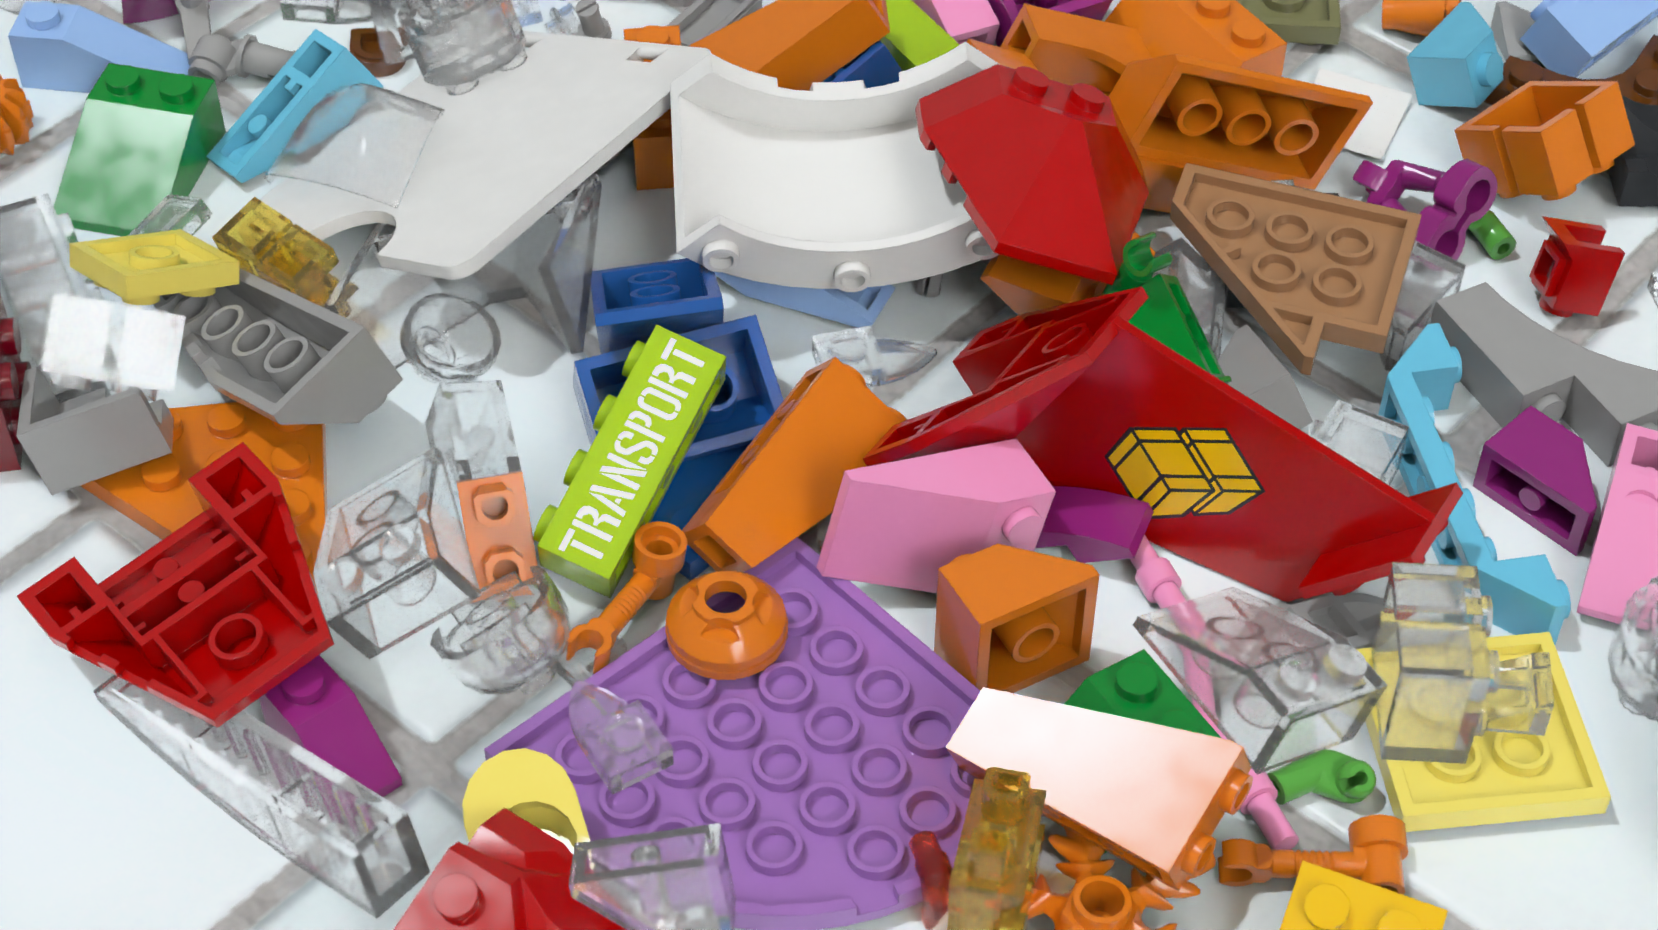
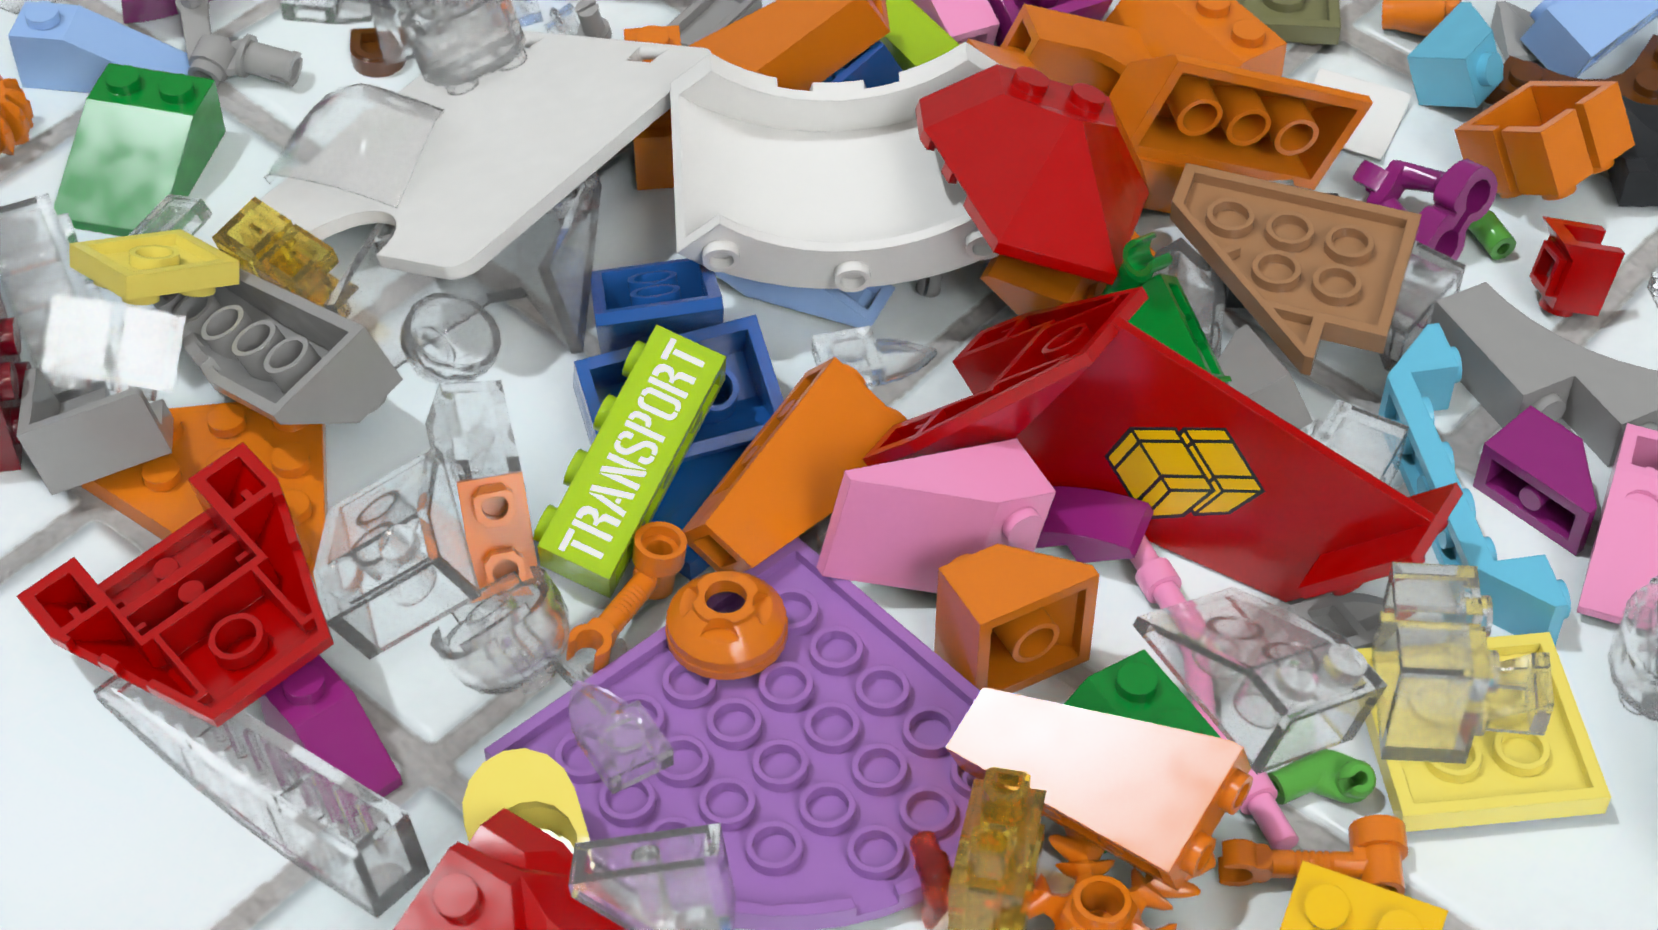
medium azure slope [206,29,384,183] -> none

